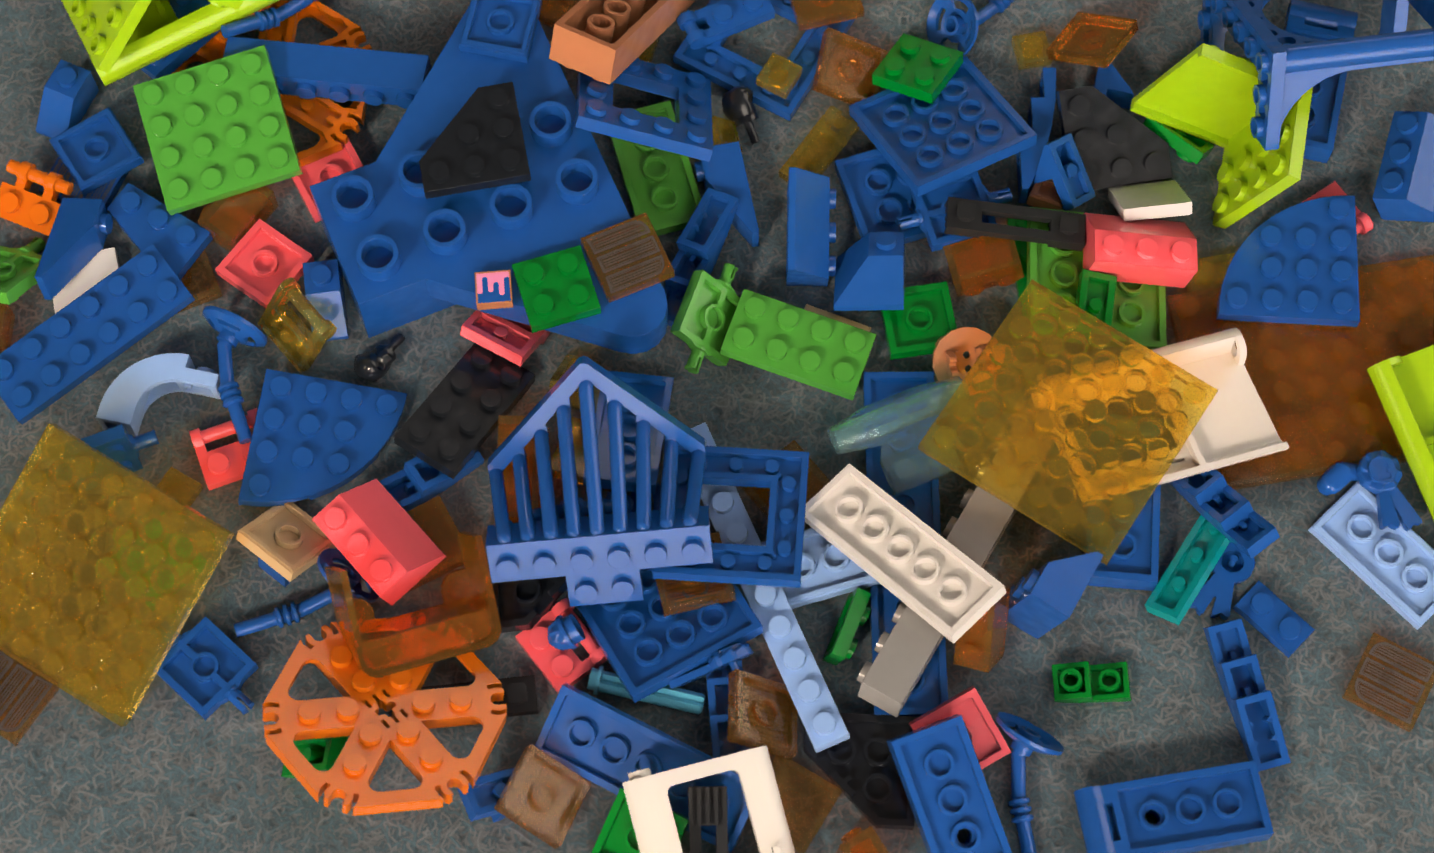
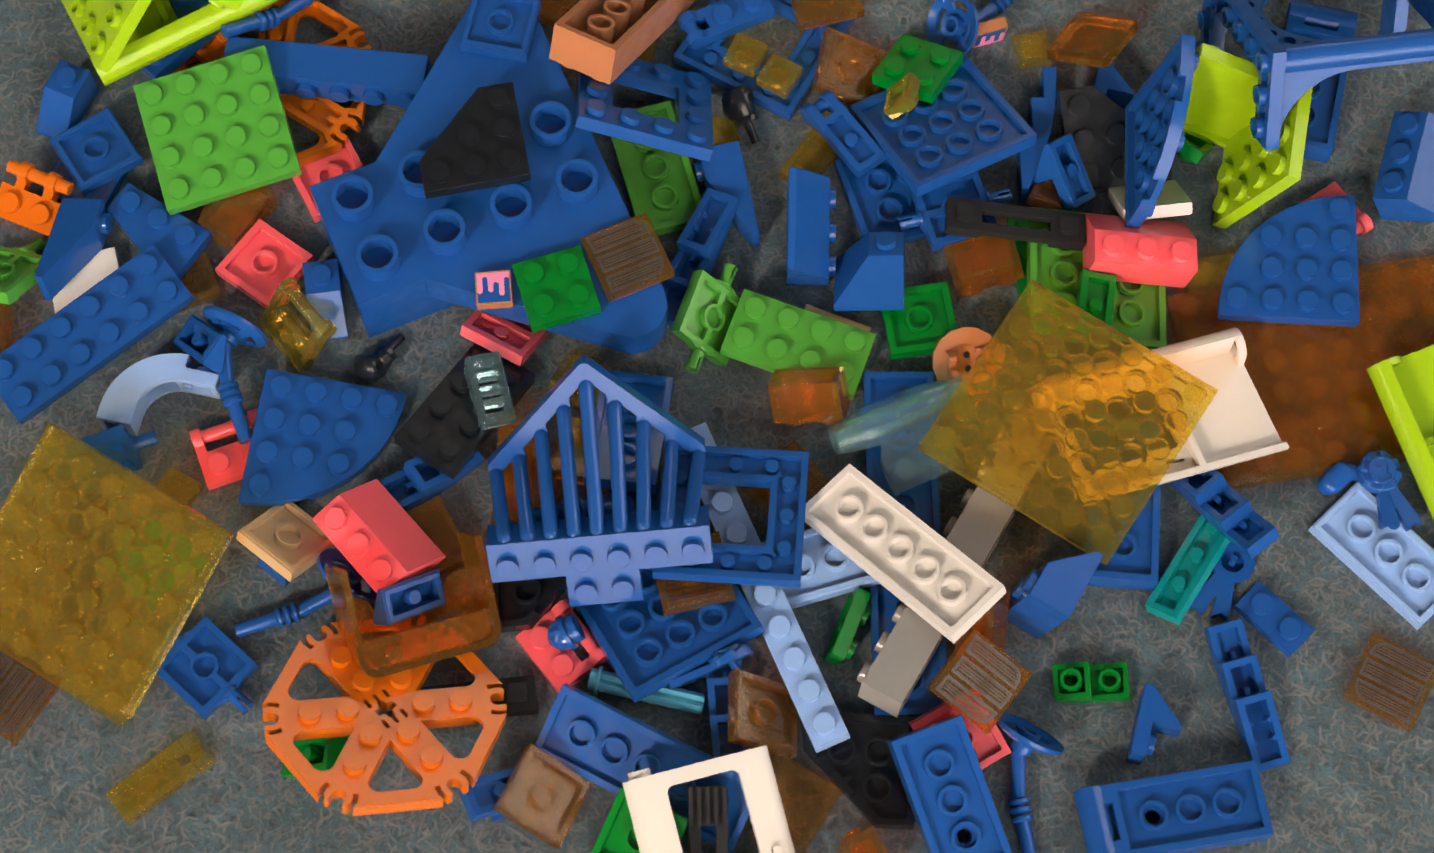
none -> clear yellow plate [105,732,216,826]
none -> blue slope [173,314,226,375]
none -> blue slope [373,569,446,626]
none -> clear light blue slope [464,351,517,430]
none -> clear yellow plate [723,32,768,78]
none -> clear orange brick [768,366,850,426]
none -> blue plate [800,90,886,178]
none -> clear yellow plate [883,72,920,120]
none -> tile [927,628,1032,734]
none -> tile [969,16,1008,48]
none -> blue plate [1125,34,1199,229]
none -> blue slope [1126,682,1182,765]

